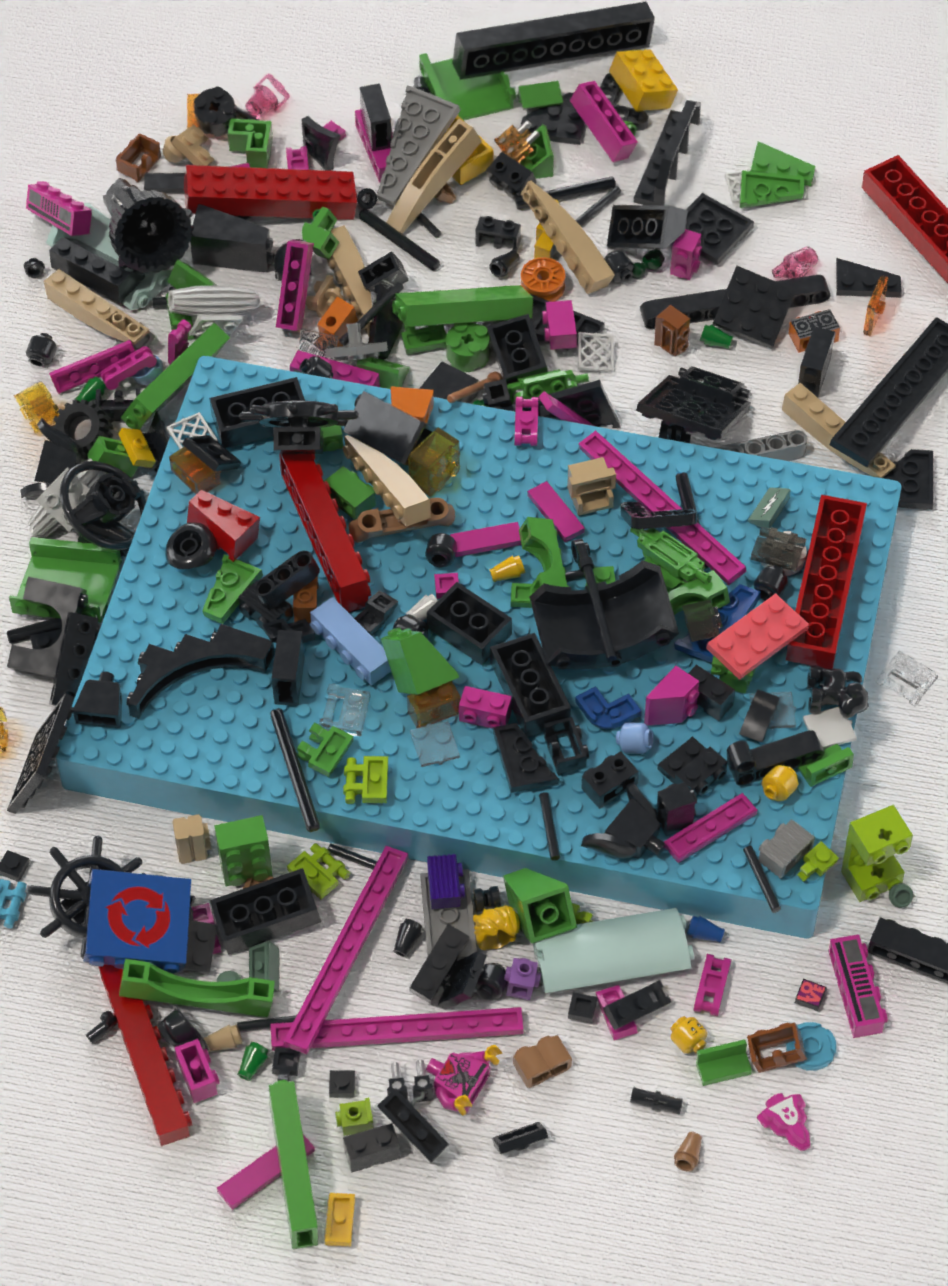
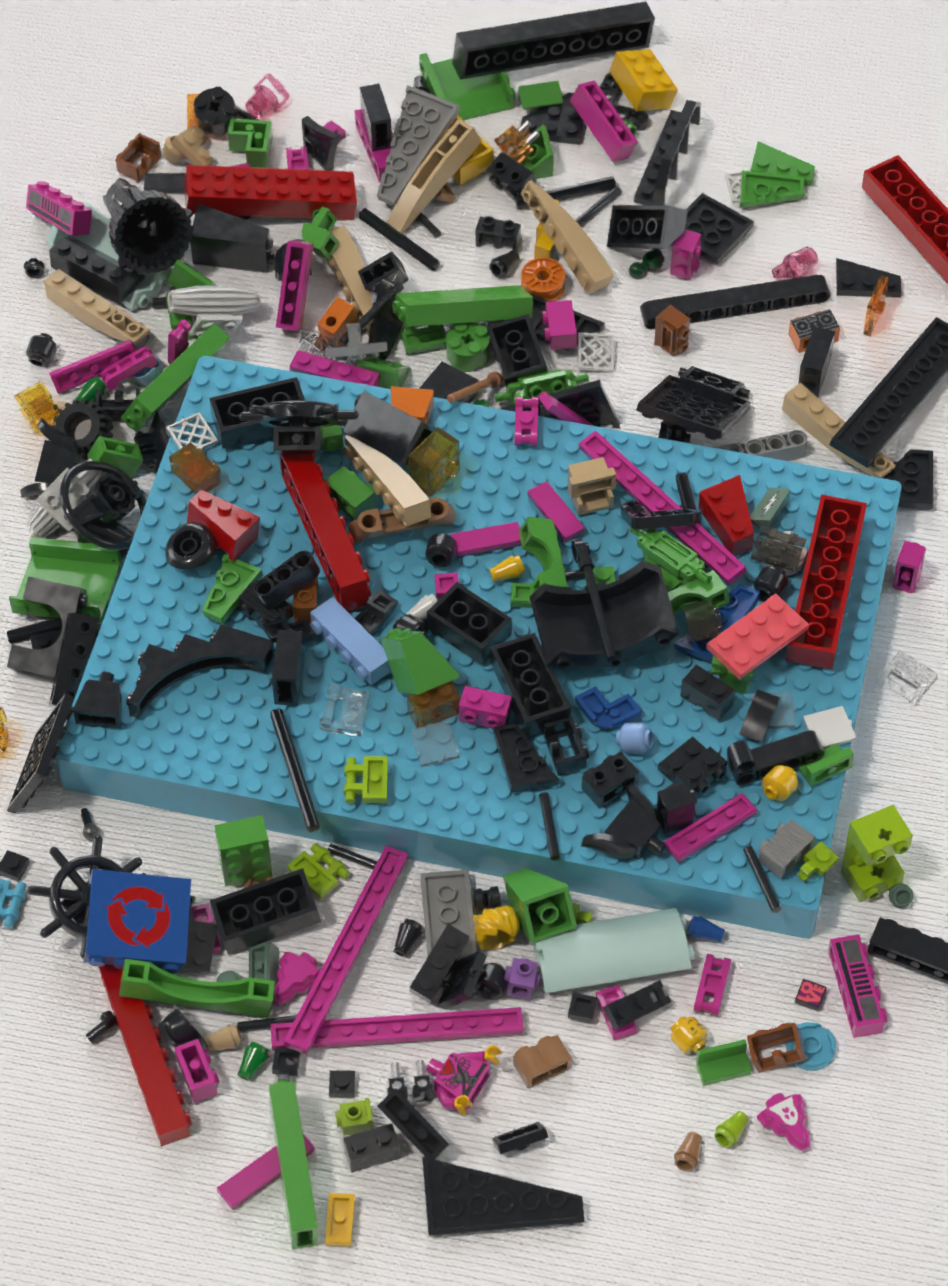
yellow plate [118,428,156,468] -> none
tan brick [172,814,212,864] -> none
black tile [182,435,241,472] -> none
bright green plate [297,722,354,777] -> none
black head [299,356,333,379] -> none
tan hips [306,275,343,318] -> none
black cone [356,188,377,209] -> none
dark purple brick [427,854,465,909] -> none
black brick [482,379,512,409] -> none
black head [604,251,634,283] -> none
black pin [630,1087,683,1115] -> none
dark pink slope [644,666,699,726] -> none
green cone [699,324,733,349] -> none
black plate [712,265,796,349] -> none
black animal [807,665,869,718] -> none
none -> flat silver piece [81,808,99,841]
none -> dark pink rock [273,952,320,1007]
none -> black wing [422,1156,585,1236]
none -> red wedge [698,475,754,556]
none -> lime cone [714,1111,749,1148]
none -> dark pink brick [892,541,926,594]

